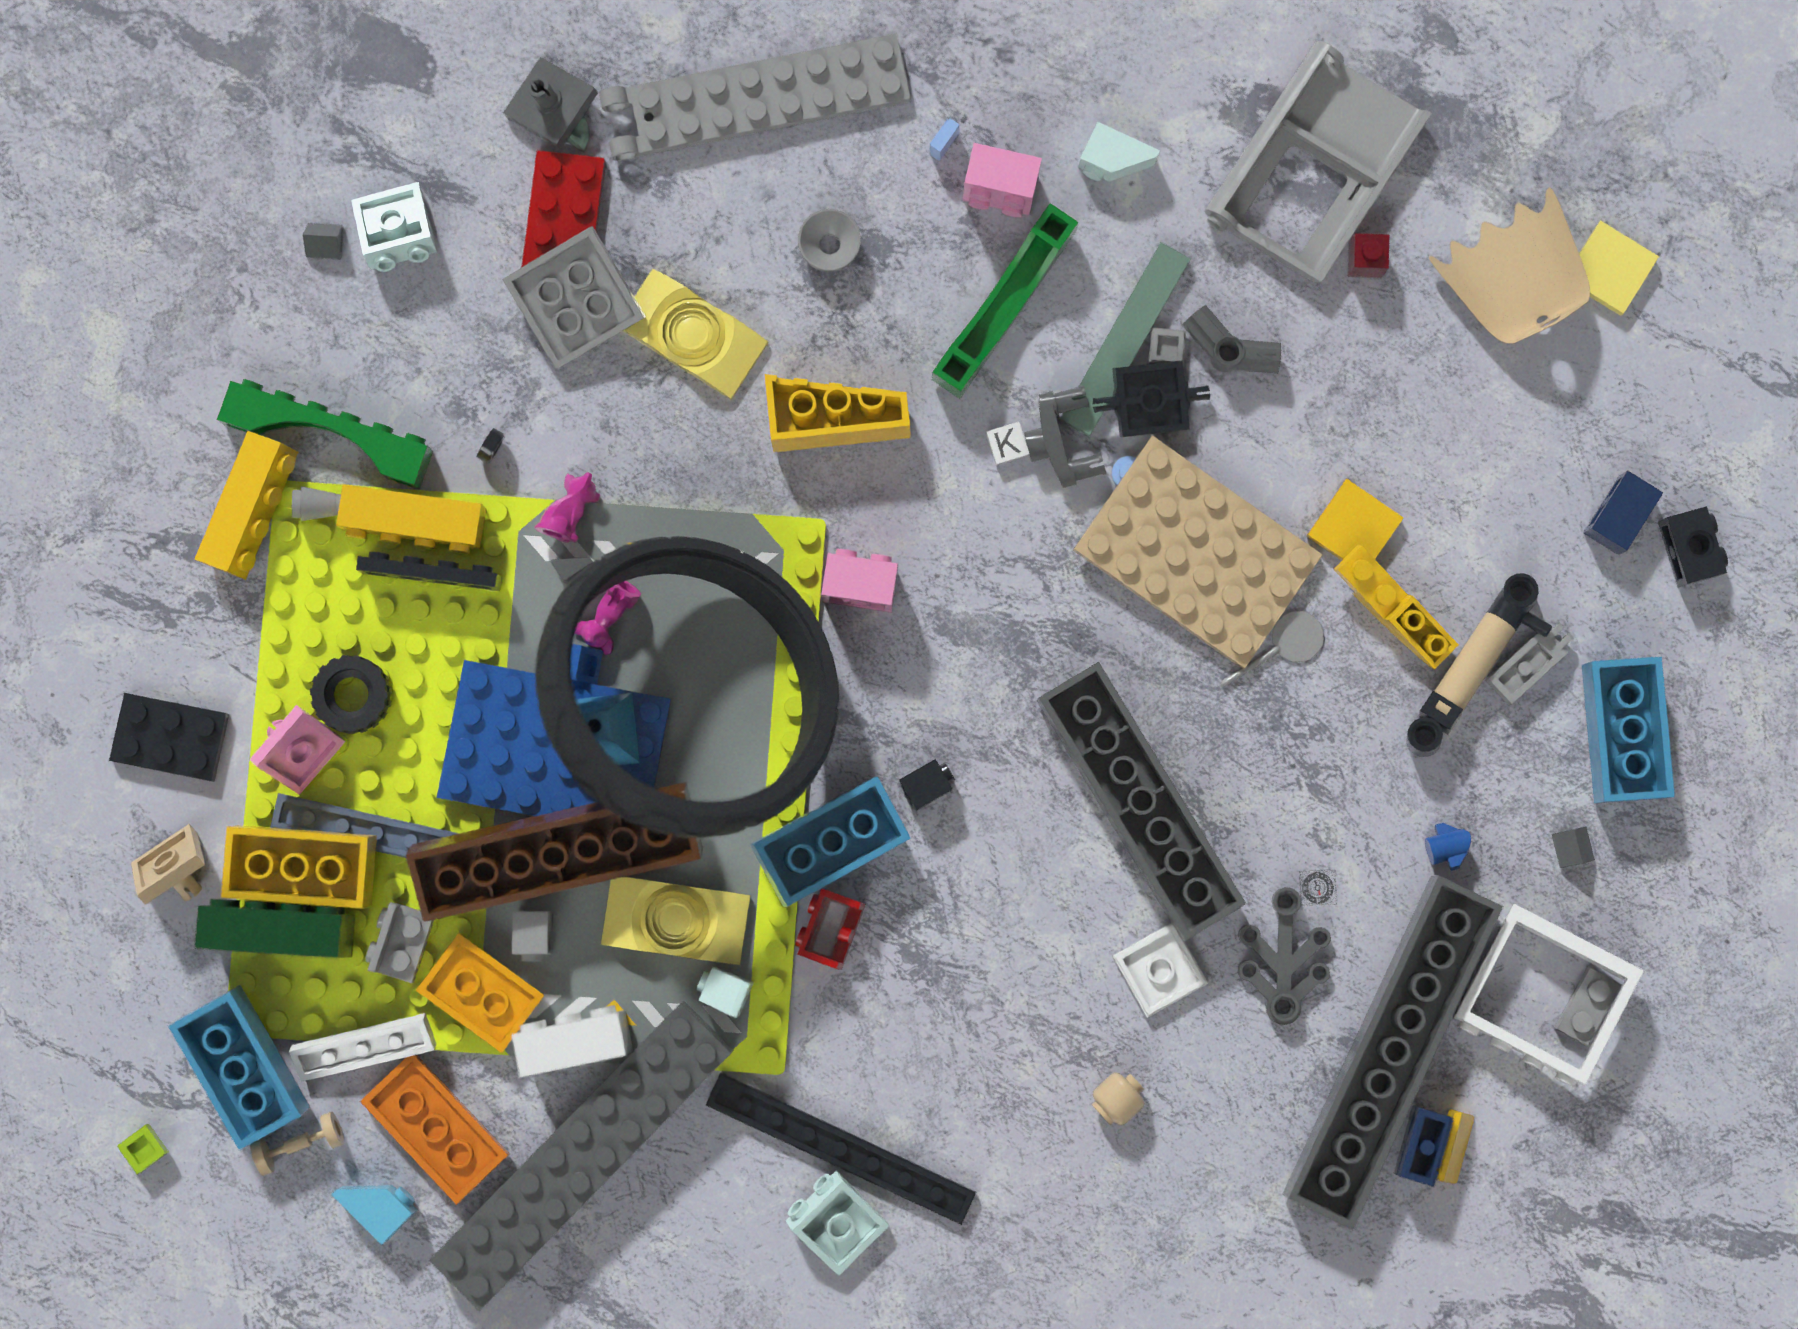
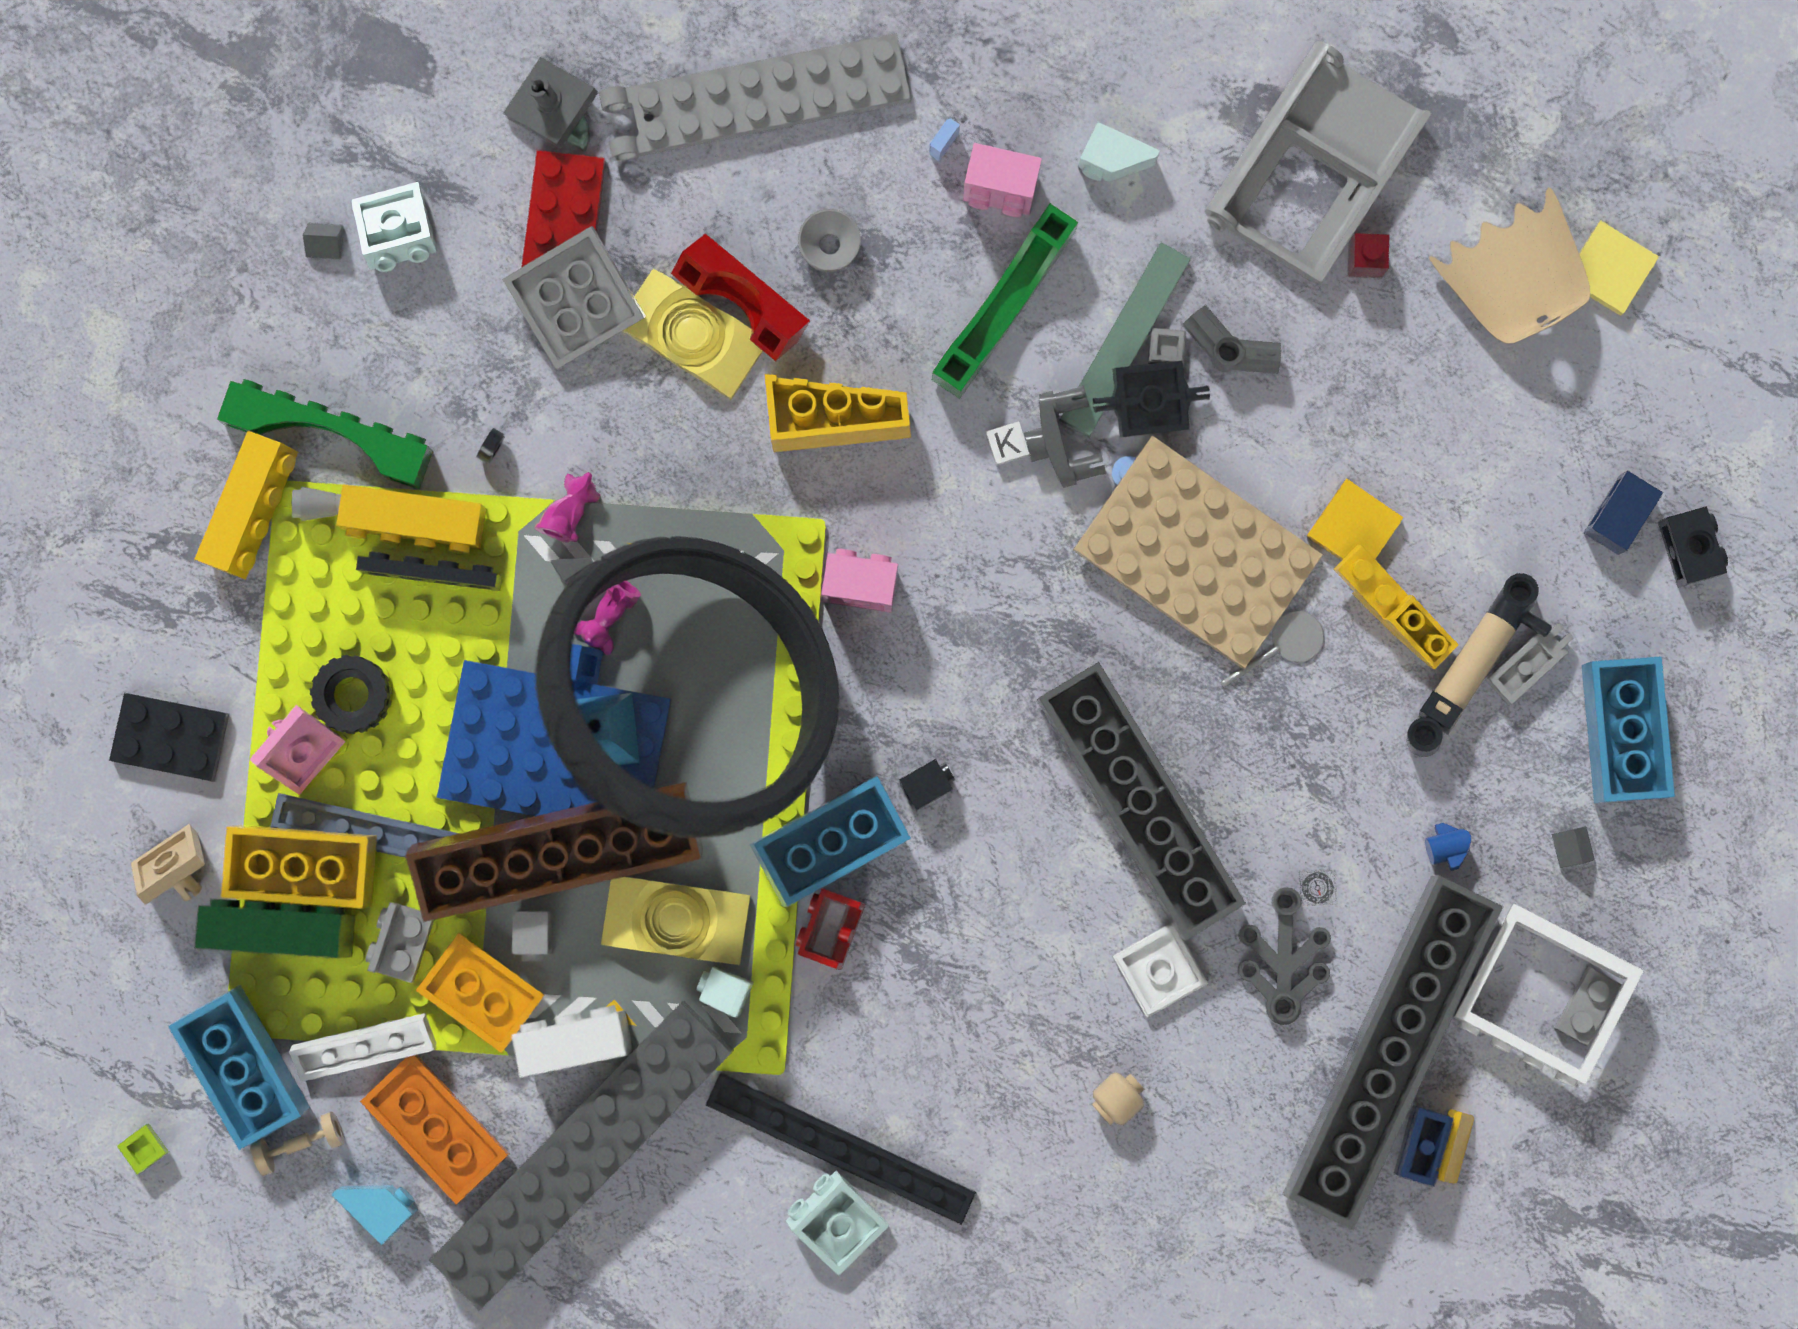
none -> red arch [671,233,810,362]

